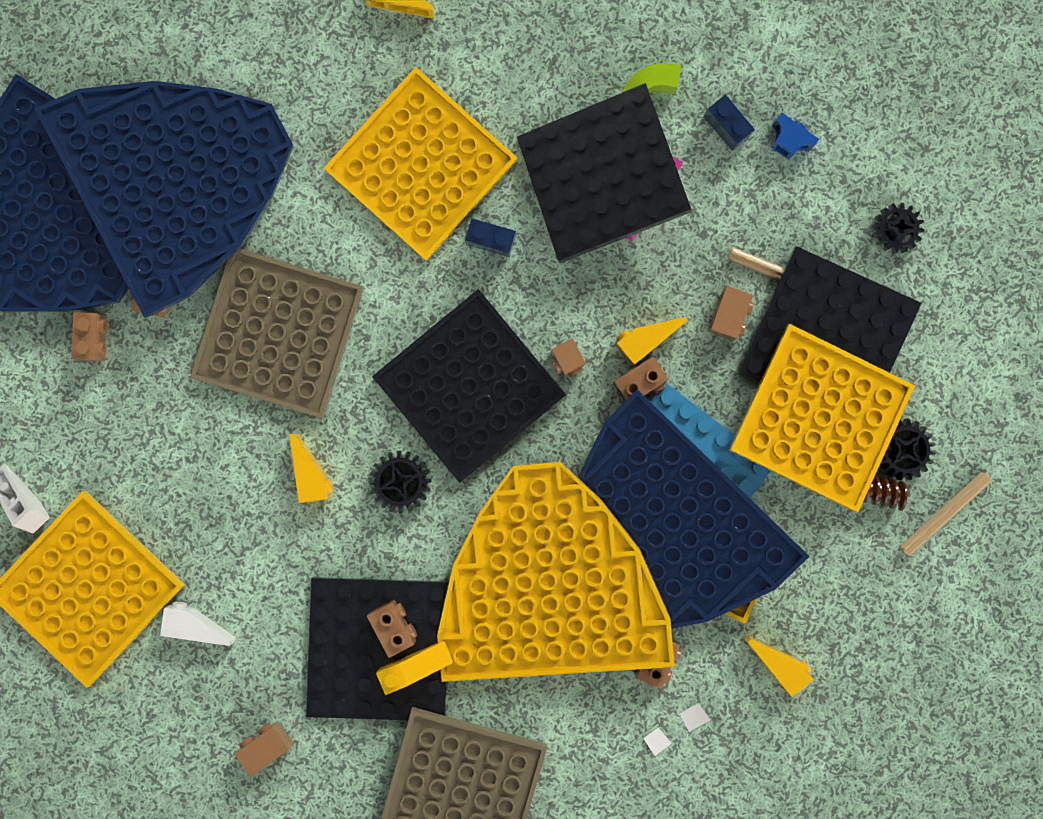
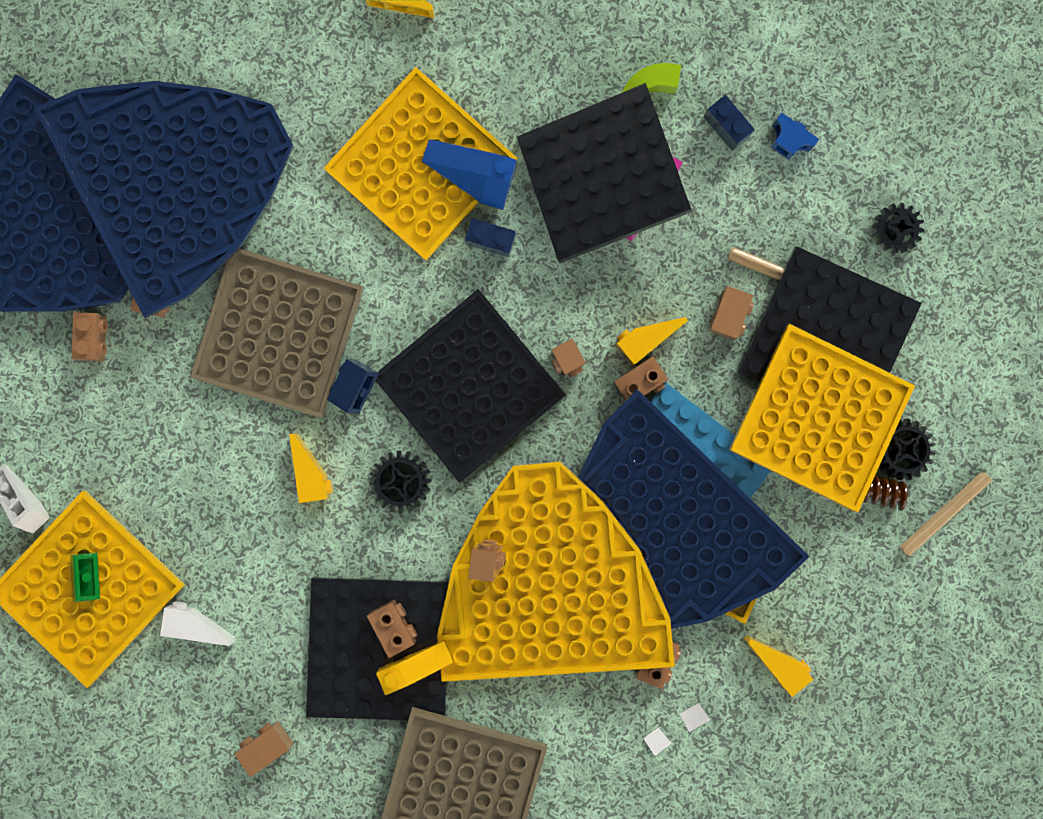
none -> green slope [70,553,100,602]
none -> dark blue brick [327,359,379,414]
none -> blue wedge [422,139,517,210]
none -> medium nougat brick [469,539,506,582]

